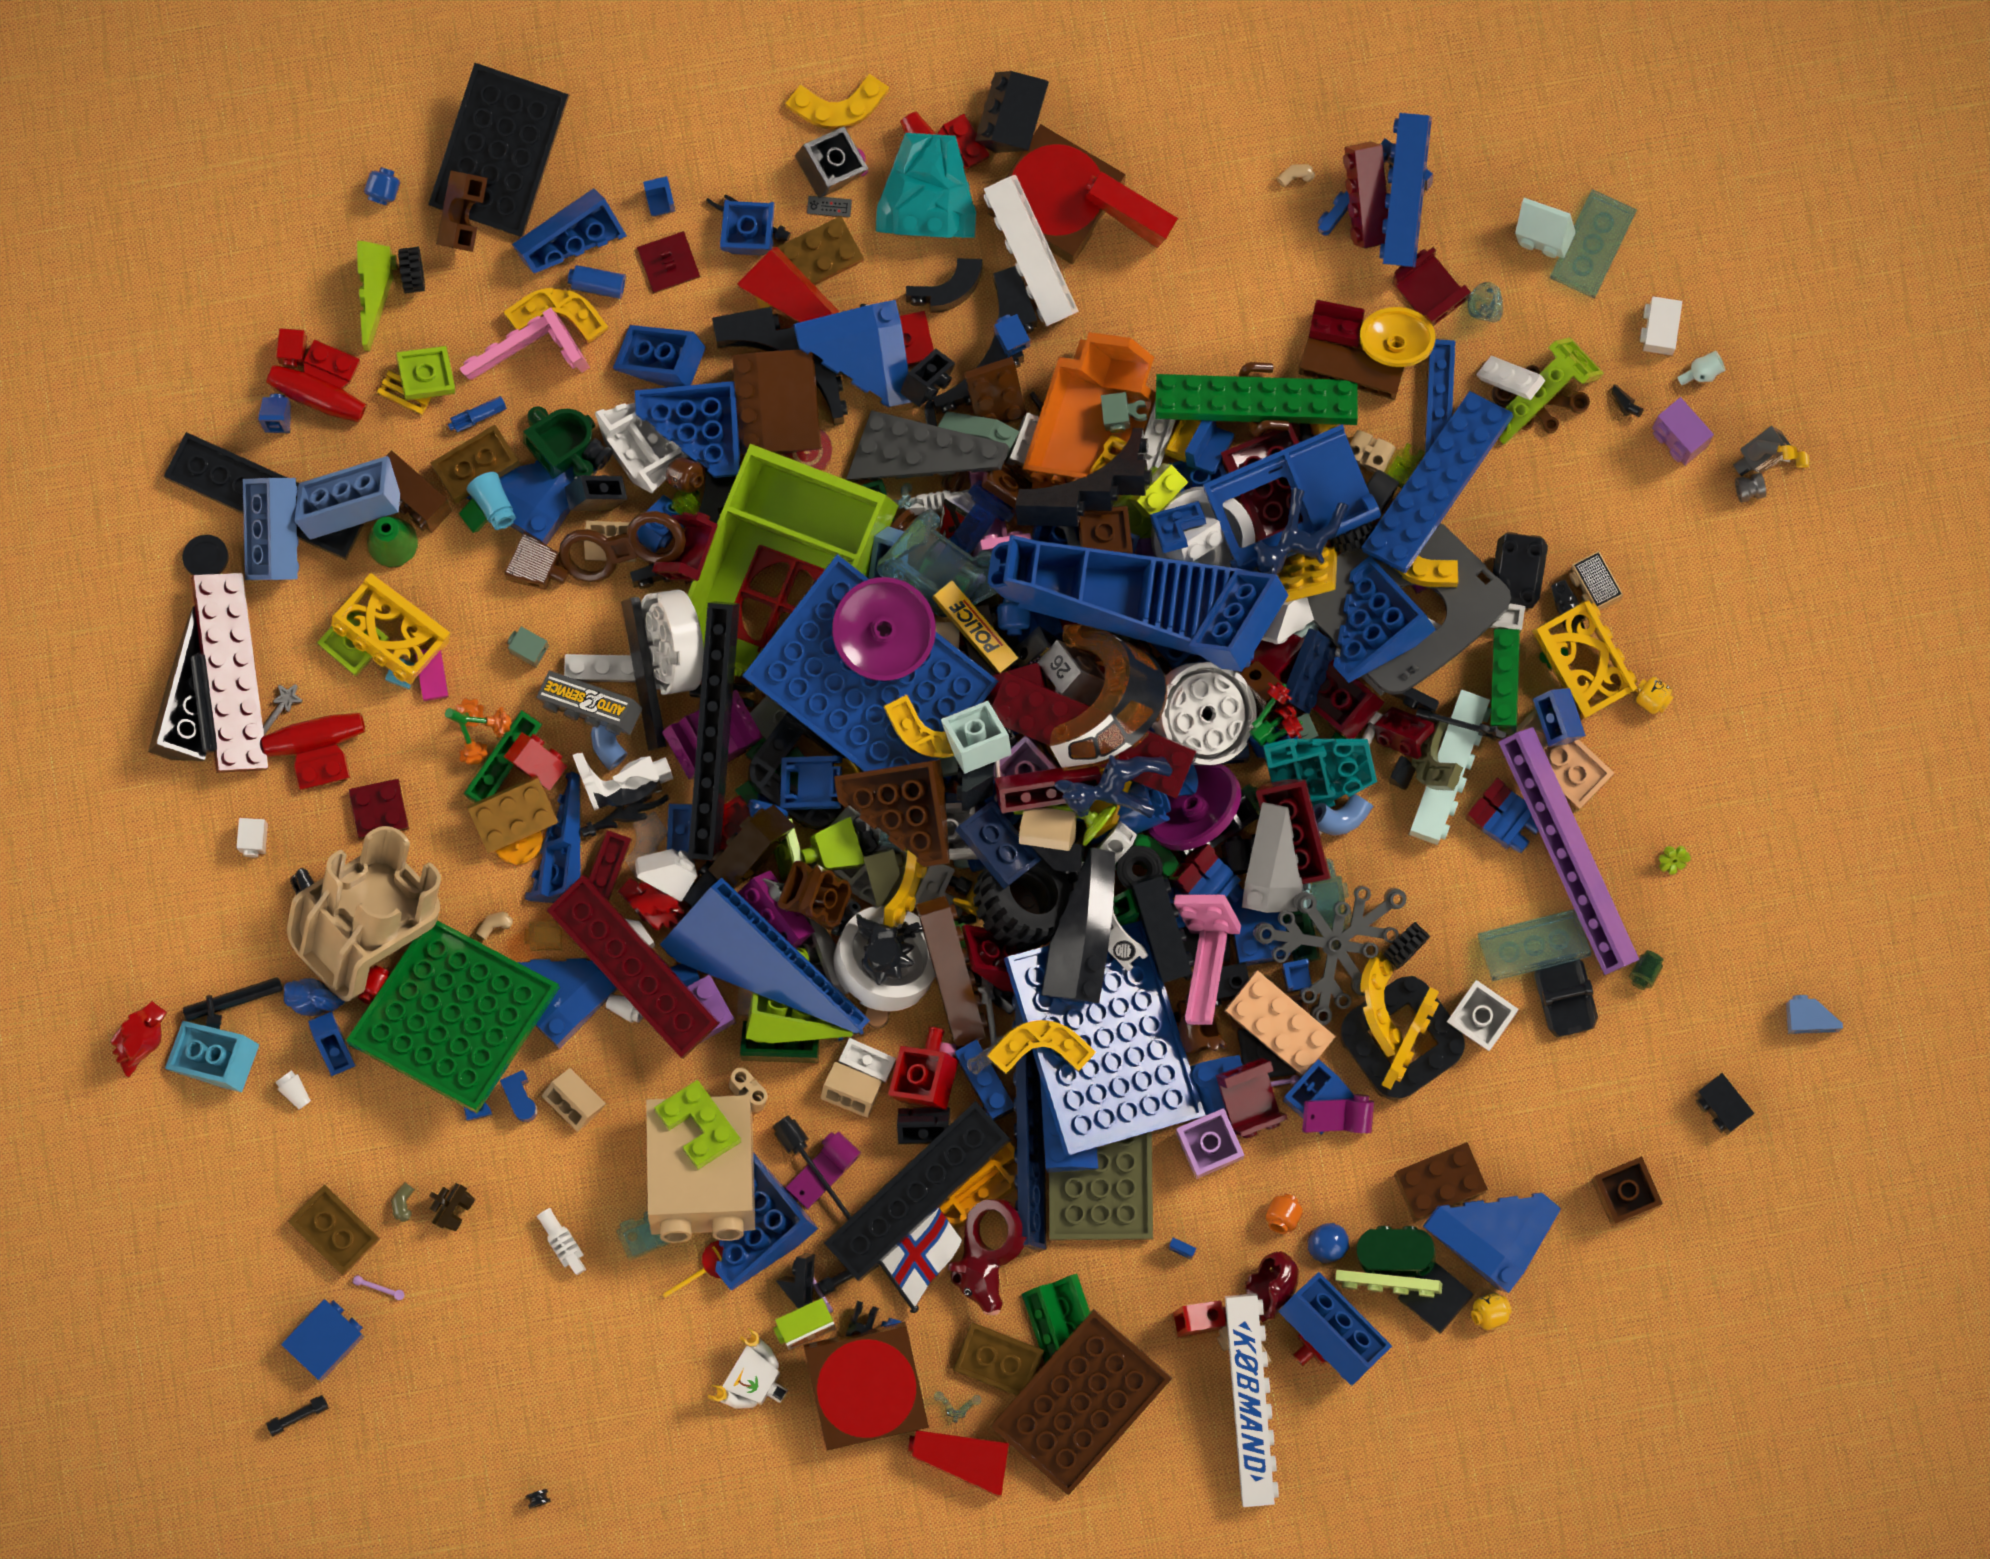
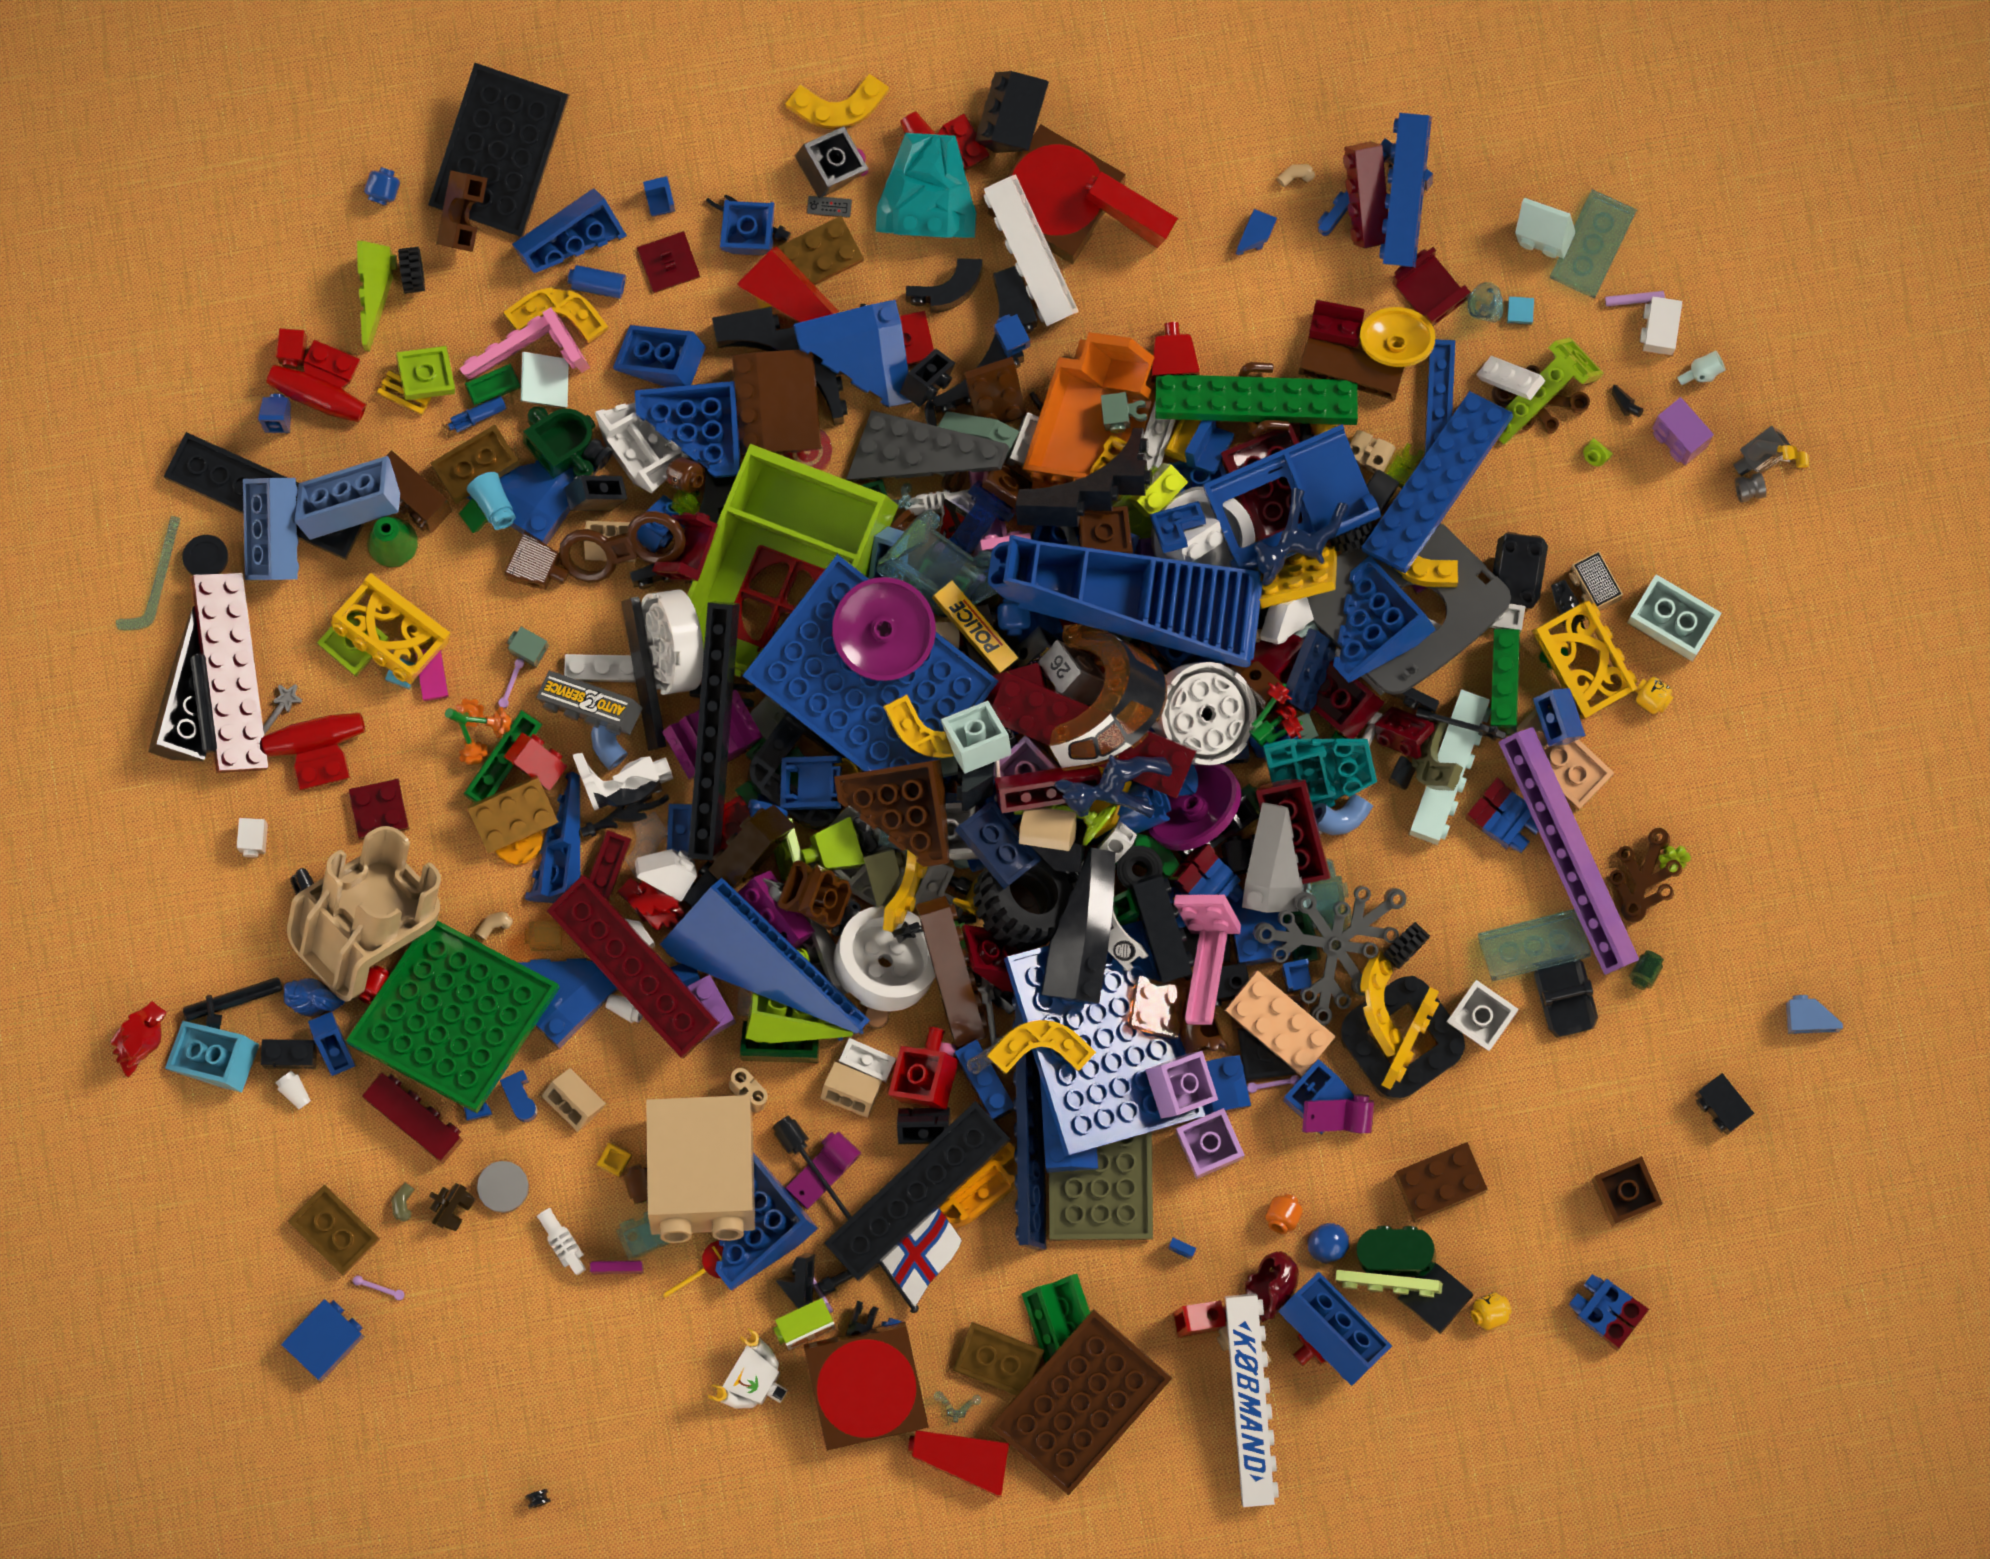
black bar [266,1395,329,1437] -> none
lime plate [654,1080,741,1170] -> none
black head [856,914,914,985] -> none
dark red animal [948,1199,1027,1316] -> none
blue slope [1189,570,1288,672] -> none
dark red panel [1215,1058,1288,1138] -> none
blue slope [1423,1192,1561,1293] -> none
none -> clear light blue piece [116,516,180,631]
none -> black brick [261,1039,317,1069]
none -> dark red brick [362,1073,463,1164]
none -> green tile [465,363,521,407]
none -> light grey tile [477,1161,529,1213]
none -> lavender hinge [498,658,524,708]
none -> light aqua piece [521,352,569,408]
none -> magenta tile [590,1261,644,1274]
none -> yellow tile [597,1143,632,1178]
none -> reddish brown brick [623,1164,648,1204]
none -> clear orange plate [1128,976,1186,1040]
none -> lavender brick [1145,1051,1218,1118]
none -> red torso [1151,322,1200,382]
none -> blue slope [1236,209,1277,255]
none -> medium azure tile [1507,297,1534,325]
none -> blue hips [1569,1274,1649,1351]
none -> lime plate [1583,438,1613,467]
none -> lavender piece [1605,291,1665,307]
none -> reddish brown plant [1610,828,1682,923]
none -> light aqua brick [1627,574,1722,662]

